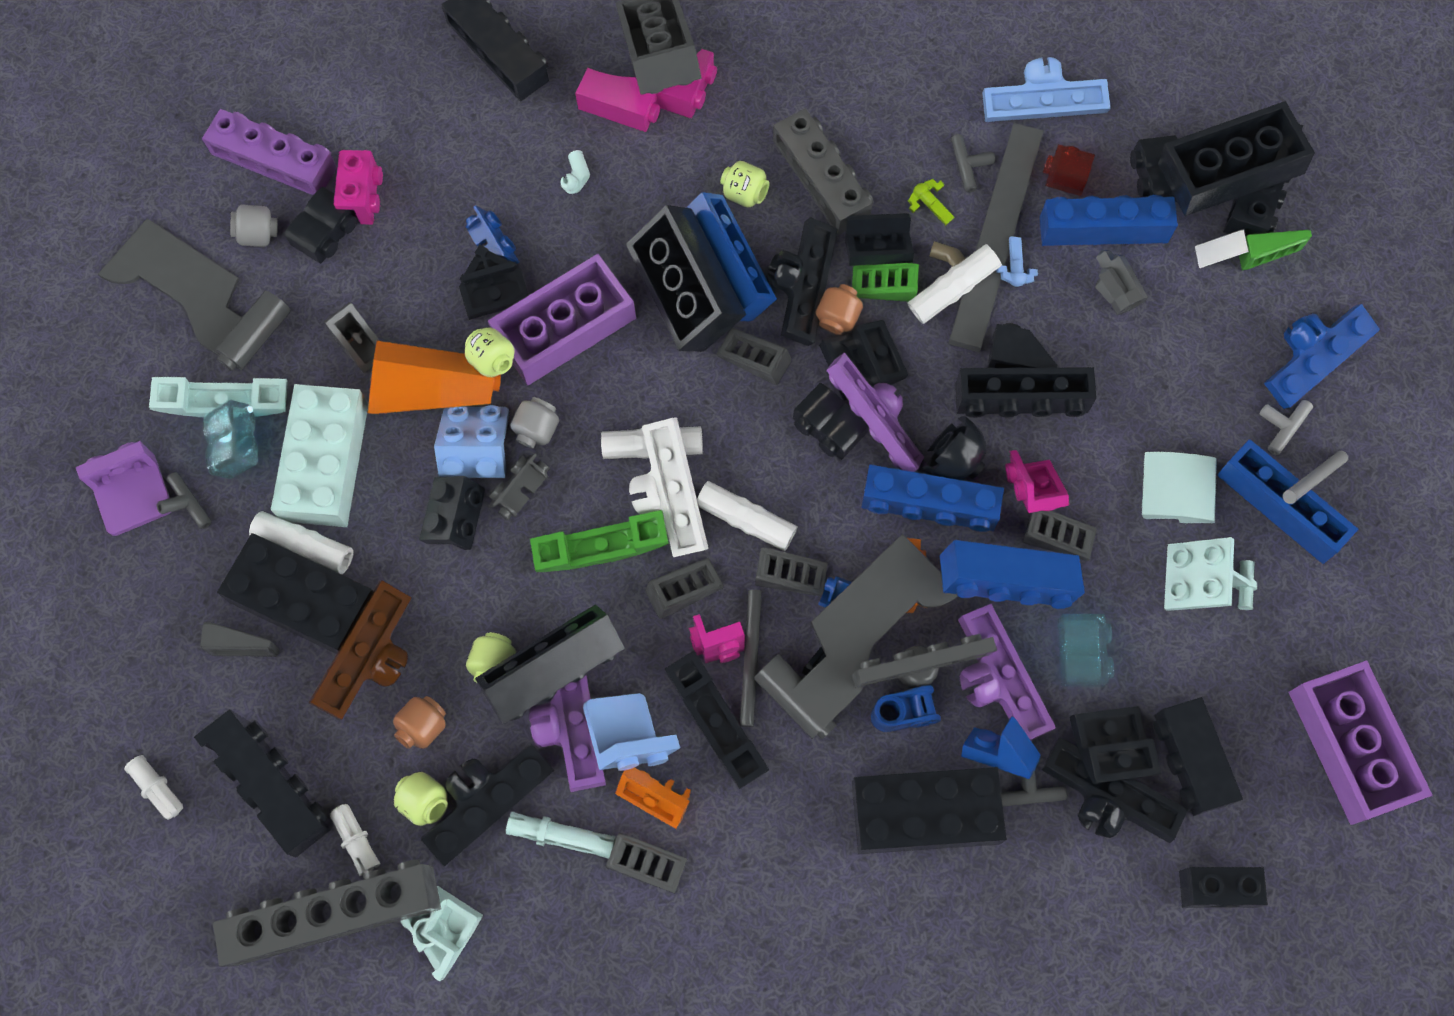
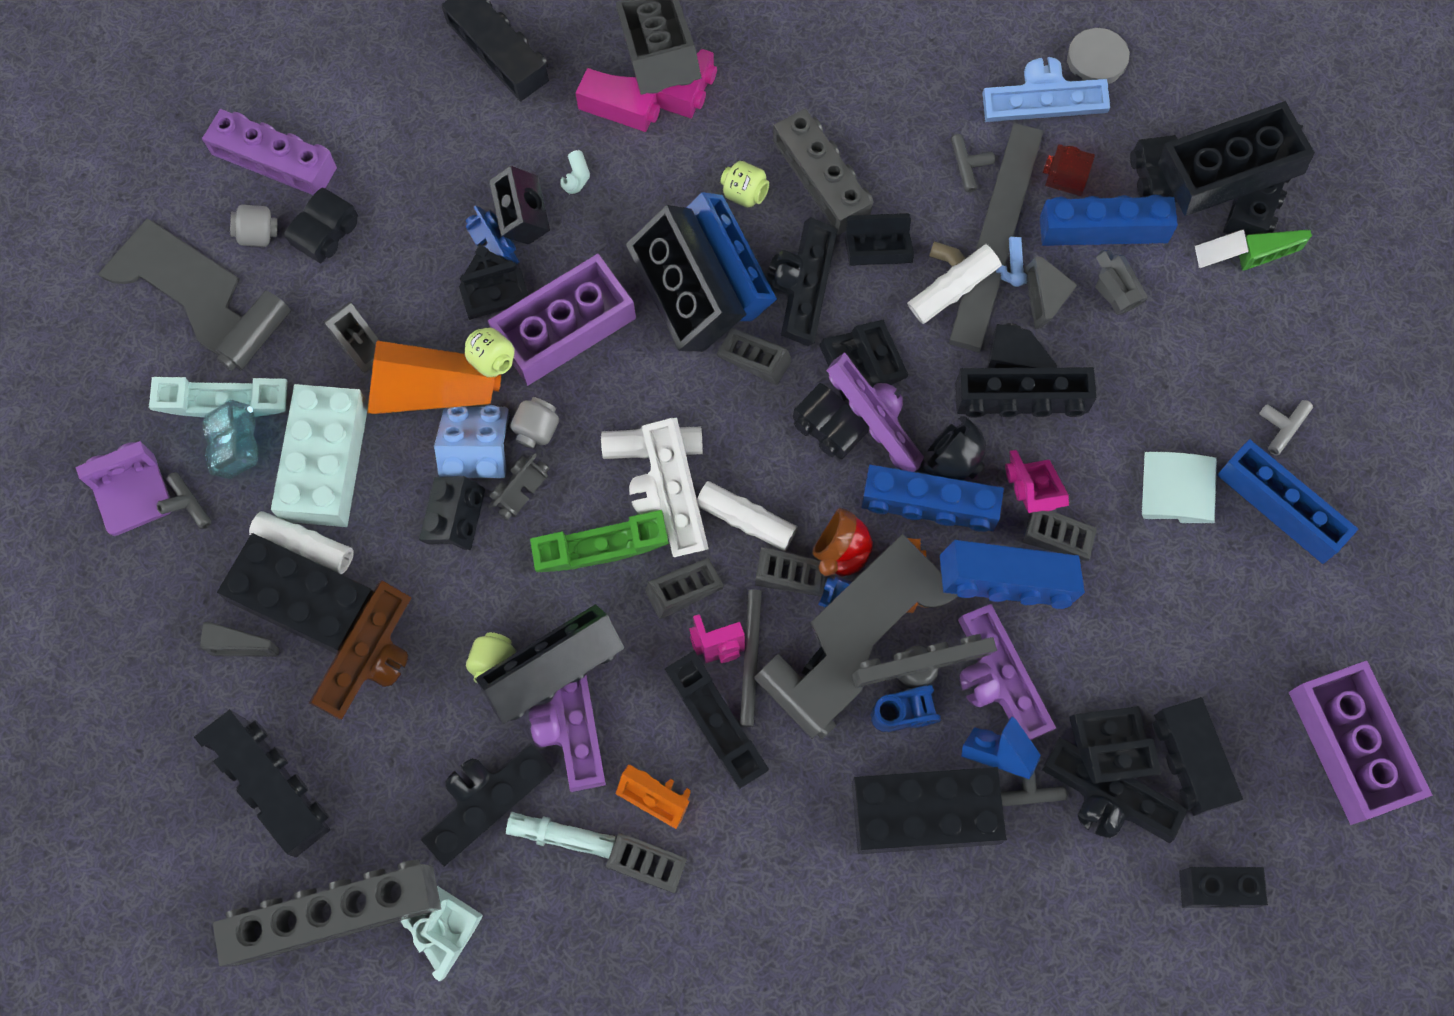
white axle [124,755,183,820] -> none
white axle [330,804,380,876] -> none
dark pink bracket [334,150,383,225] -> none
nougat head [393,696,446,749] -> none
yellowish green head [394,772,448,826] -> none
light blue bracket [583,693,680,771] -> none
nougat head [816,284,863,335] -> none
bright green slope [852,263,919,302] -> none
lime piece [908,179,955,225] -> none
clear light blue brick [1058,614,1114,687] -> none
light aqua plate [1164,537,1257,611] -> none
blue plate [1264,304,1380,409] -> none
light grey bar [1283,451,1348,504] -> none
none -> black brick [489,166,550,244]
none -> piece [812,508,873,577]
none -> dark grey slope [1025,257,1077,329]
none -> light grey tile [1067,28,1130,84]

